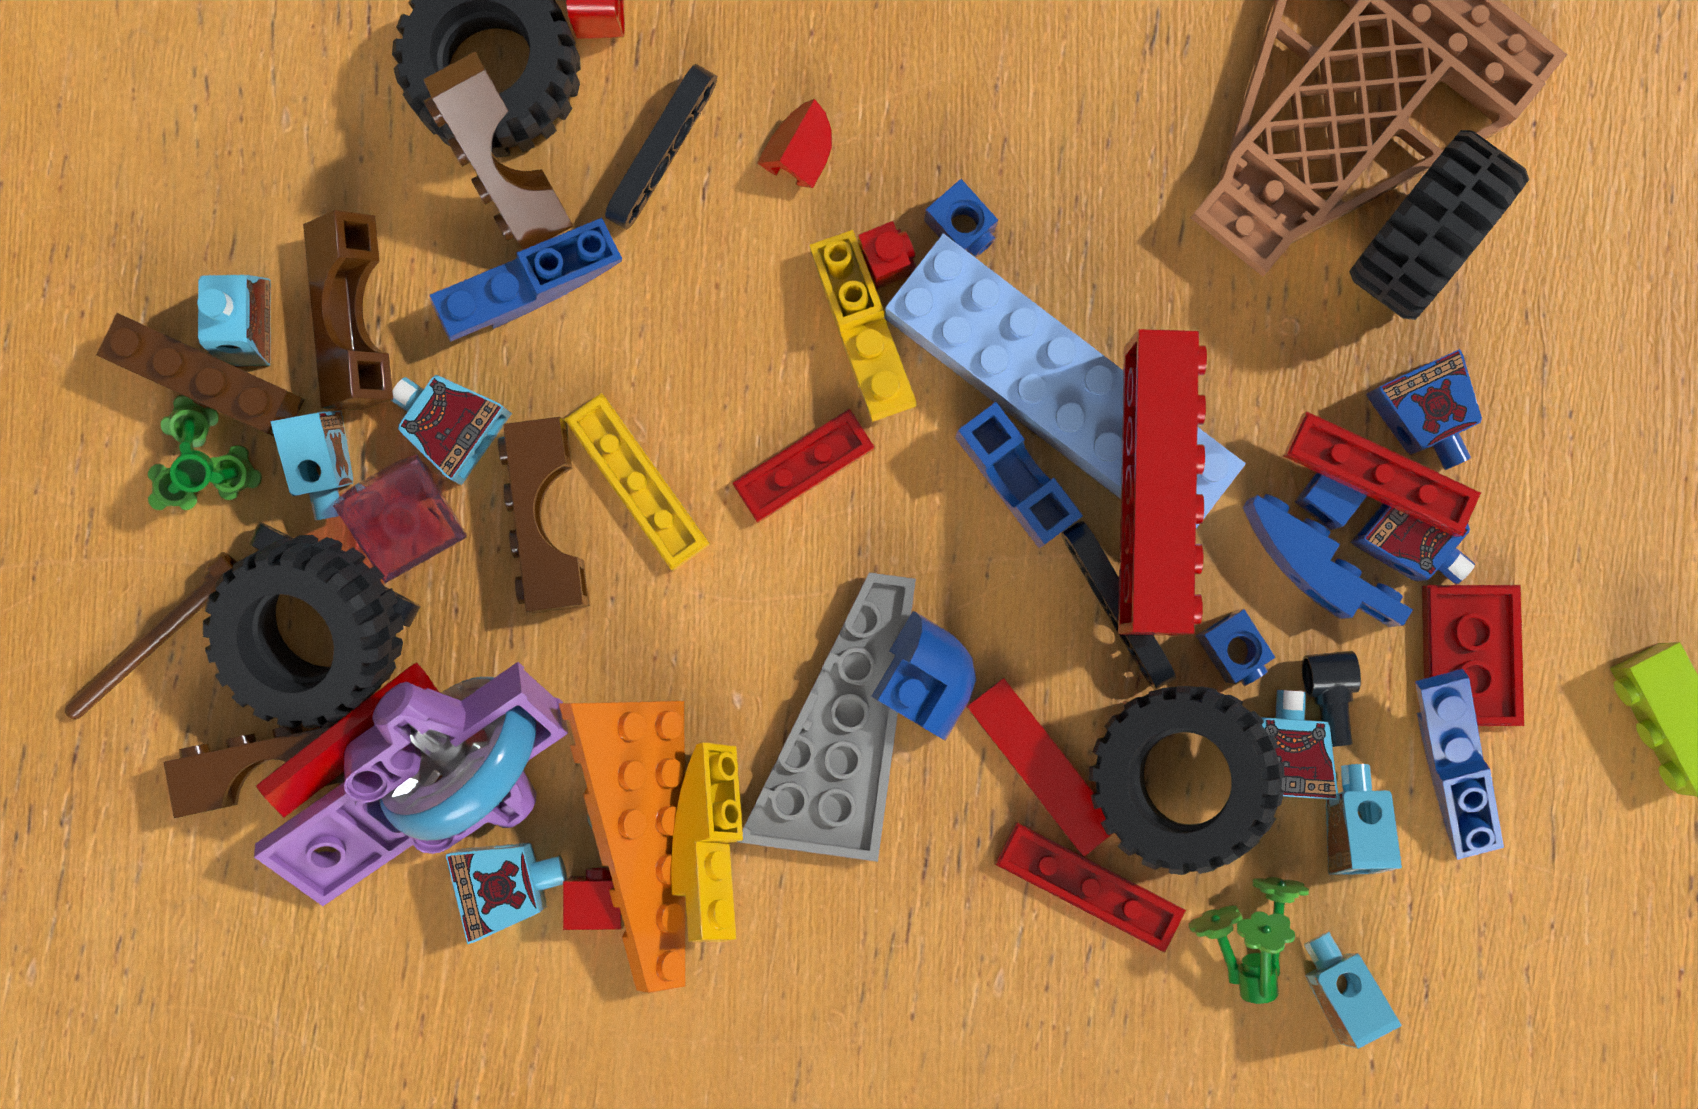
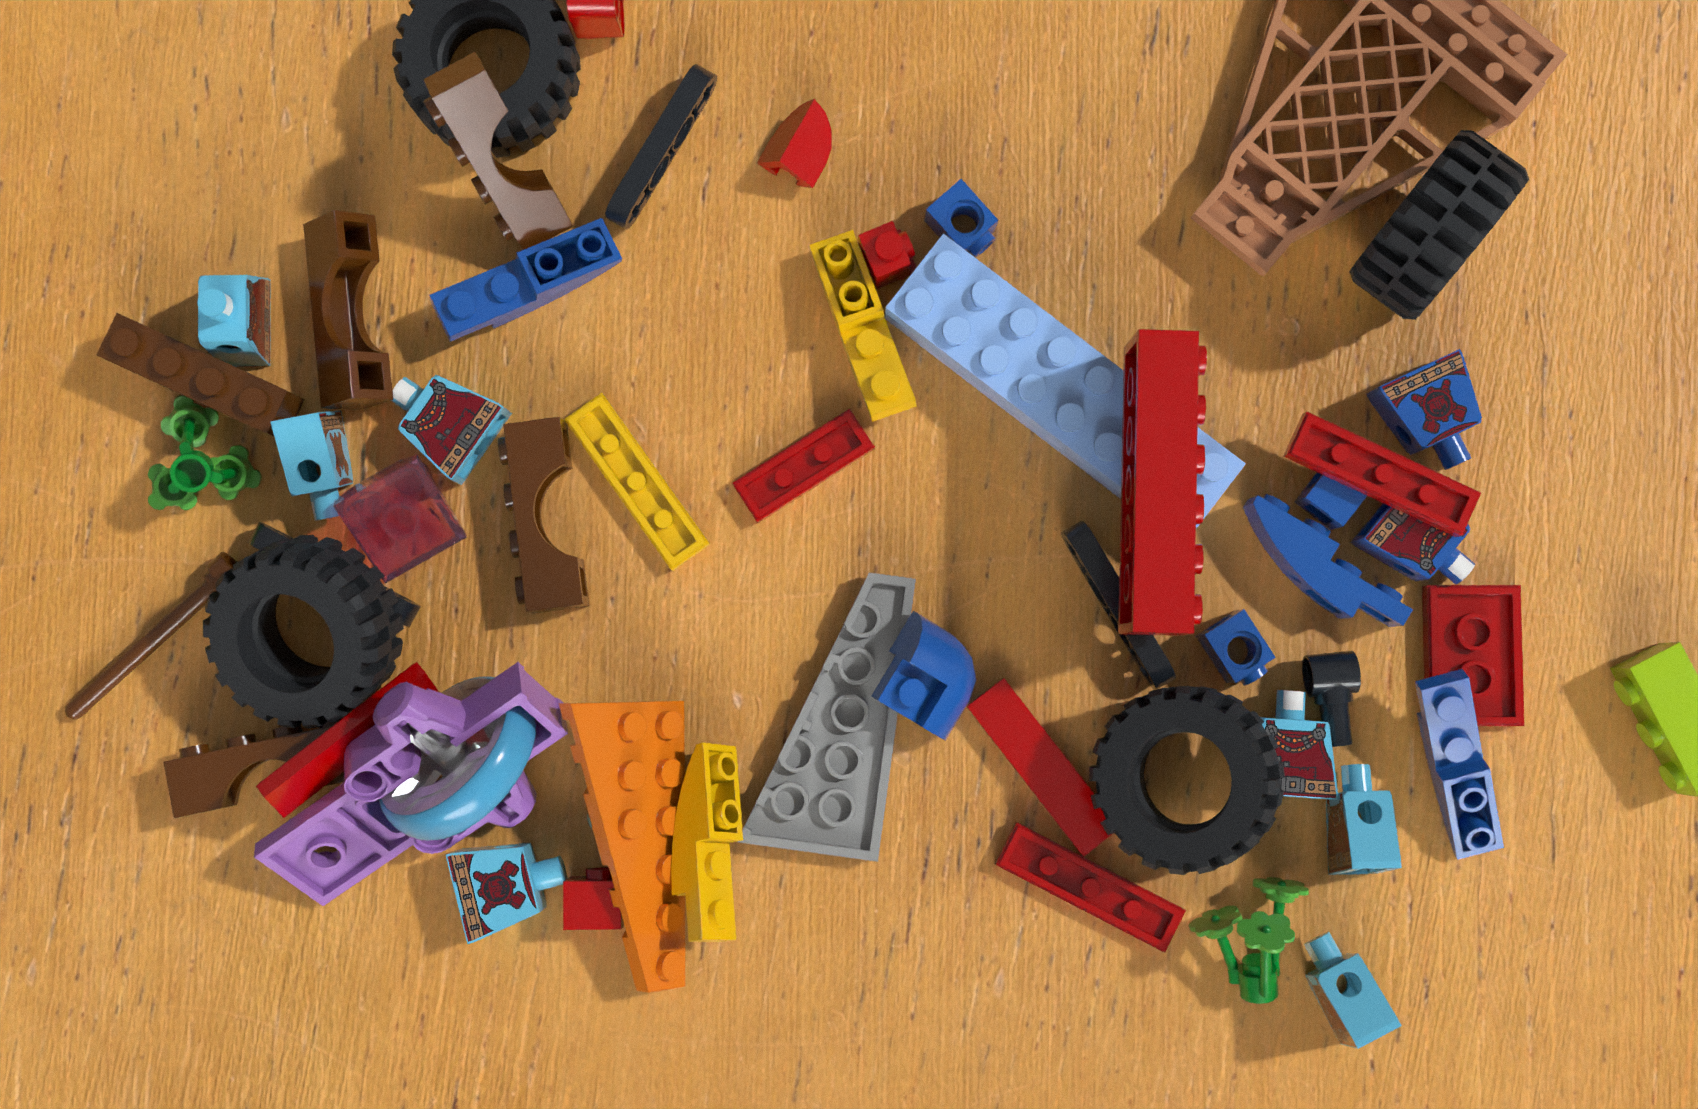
blue arch [955,402,1083,548] -> none

